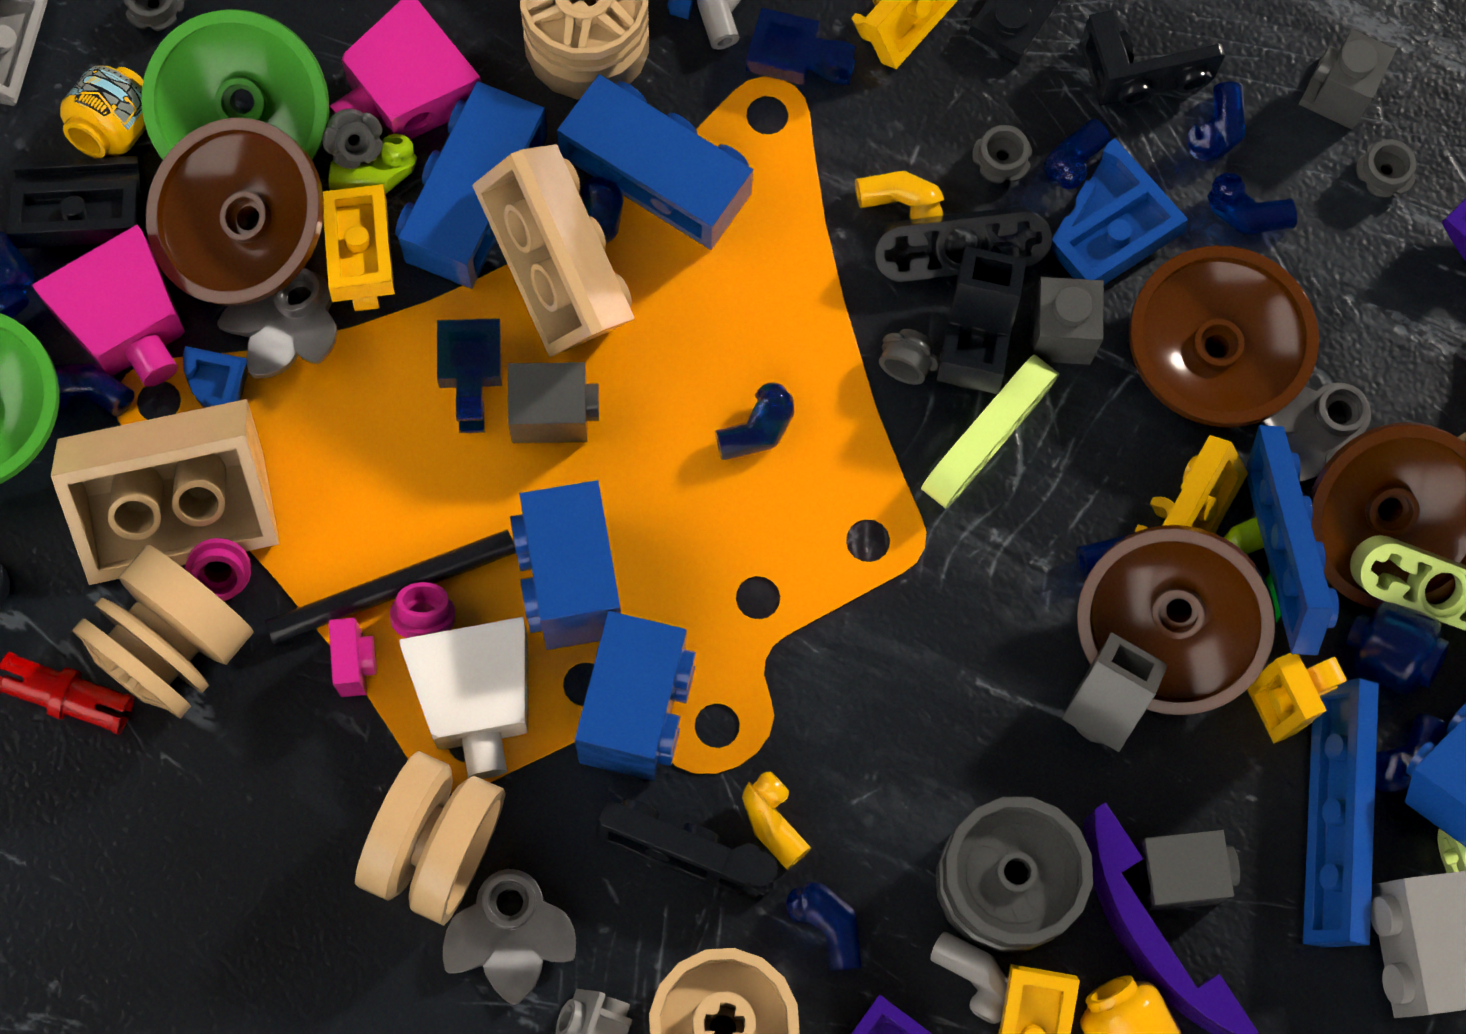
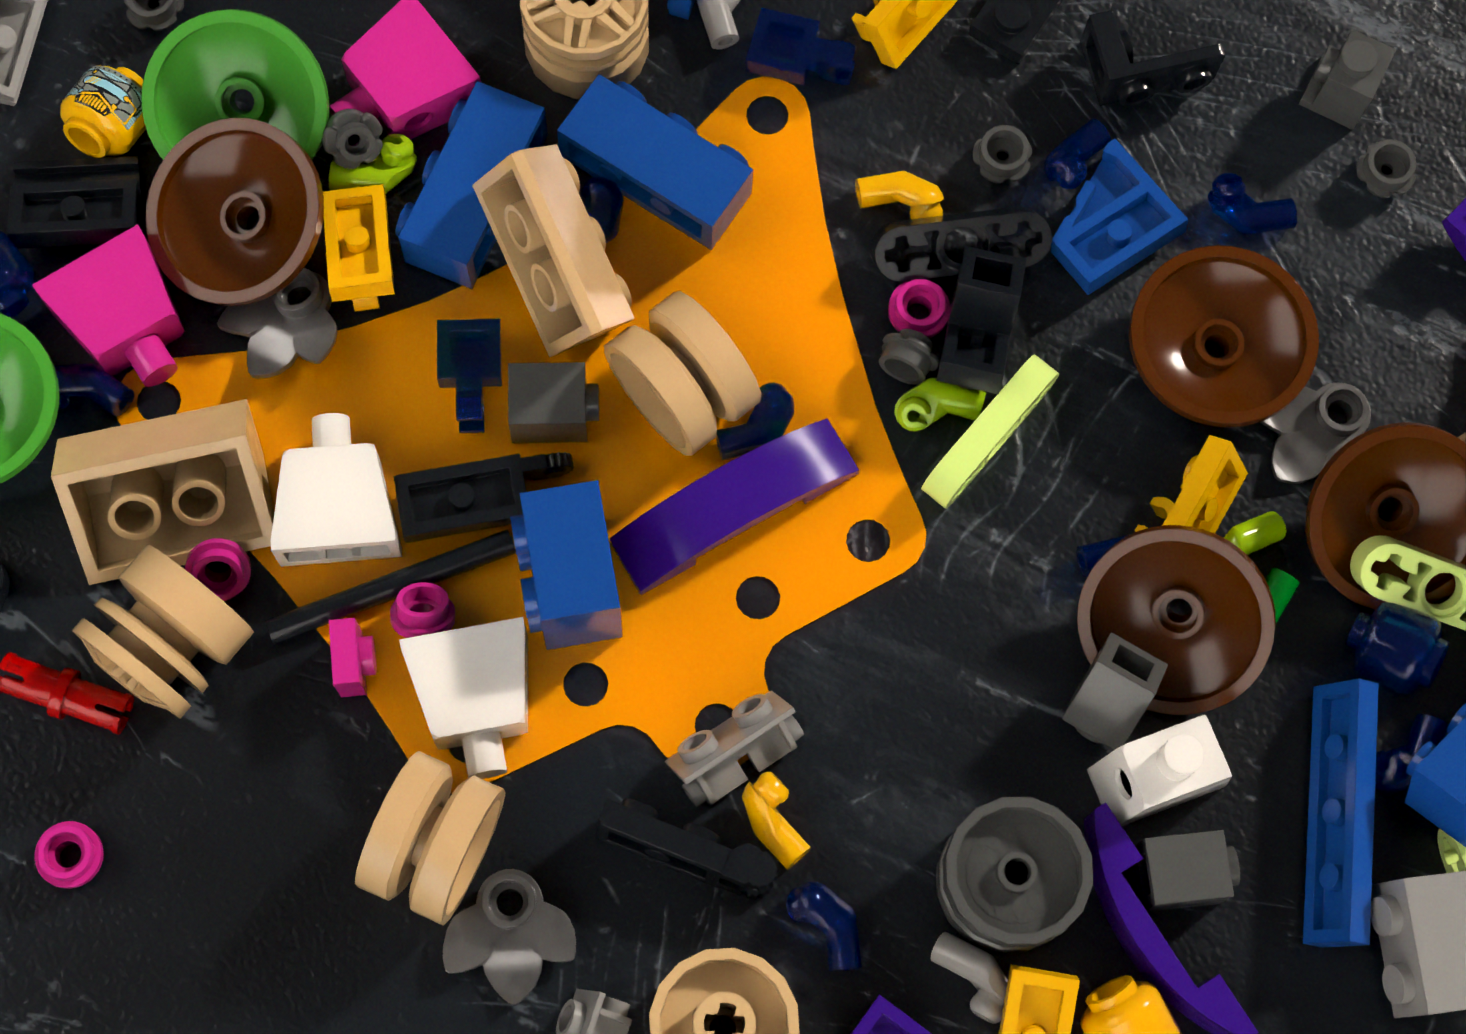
blue tile [183,346,248,408] -> none
blue brick [575,611,696,781] -> none
dark grey brick [1029,277,1104,365] -> none
clear blue arm [1186,81,1246,161] -> none
blue plate [1246,425,1339,655] -> none
yellow plate [1247,653,1347,744] -> none
none -> dark pink plate [34,821,104,889]
none -> white torso [270,413,402,567]
none -> black hinge [394,452,574,543]
none -> tan wheel [604,291,762,456]
none -> dark purple slope [609,418,860,595]
none -> light grey hinge [664,690,804,807]
none -> dark pink plate [888,279,950,338]
none -> lime arm [894,378,986,432]
none -> white torso [1087,715,1232,826]

